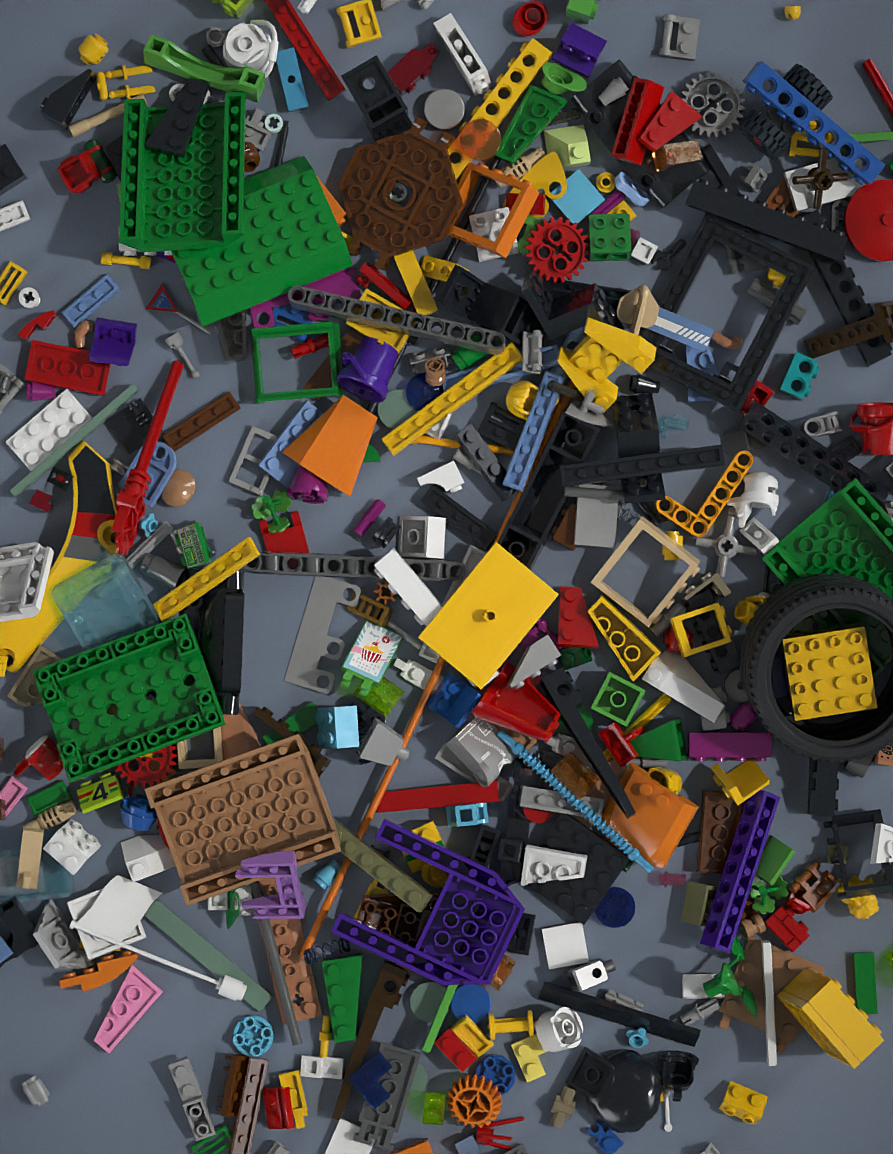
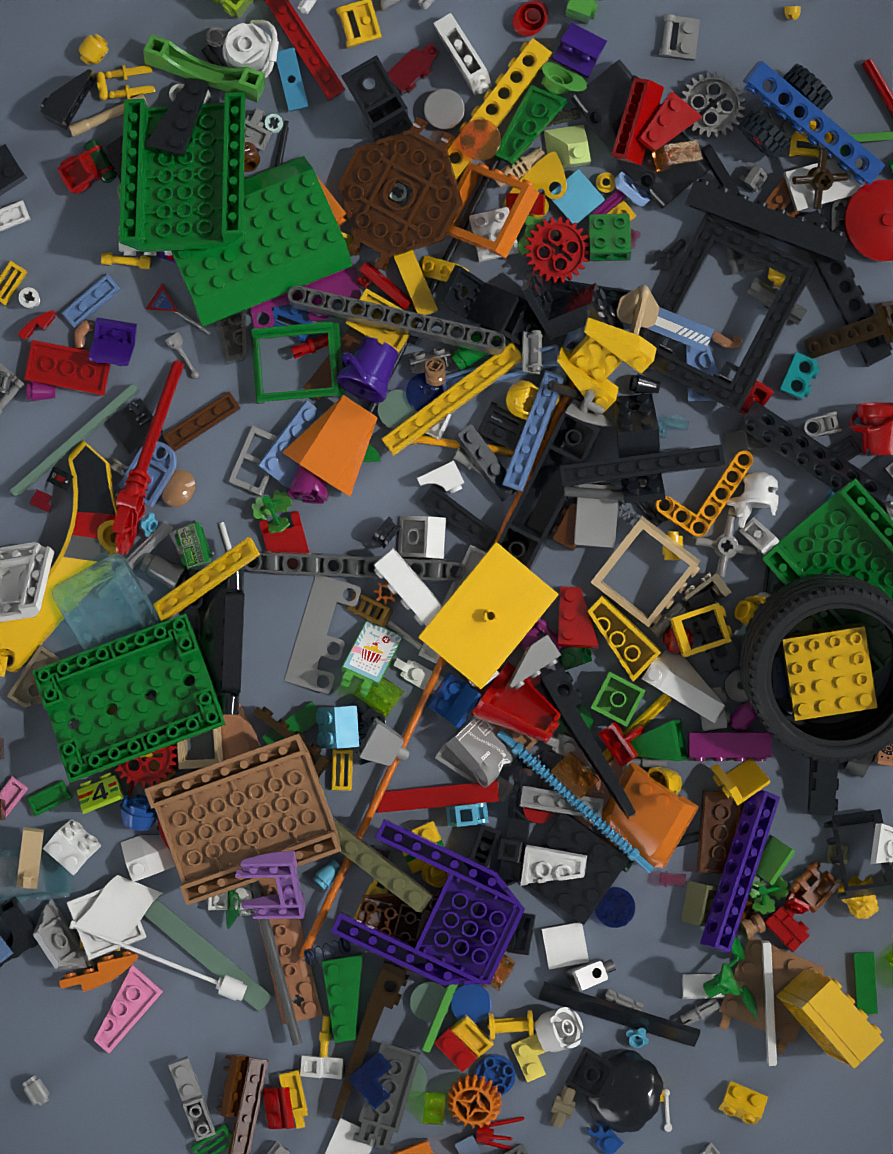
white plate [6,389,92,471] -> none
red piece [14,735,64,781] -> none
tan hinge [22,800,78,830] -> none
medium azure tile [233,1015,274,1057] -> none
magenta axle [353,499,386,537] -> none
light grey cone [598,77,629,106] -> none
white plate [631,237,658,265] -> none
black helmet [658,1050,699,1102] -> none
none -> white piece [218,522,232,552]
none -> yellow tile [331,749,353,791]

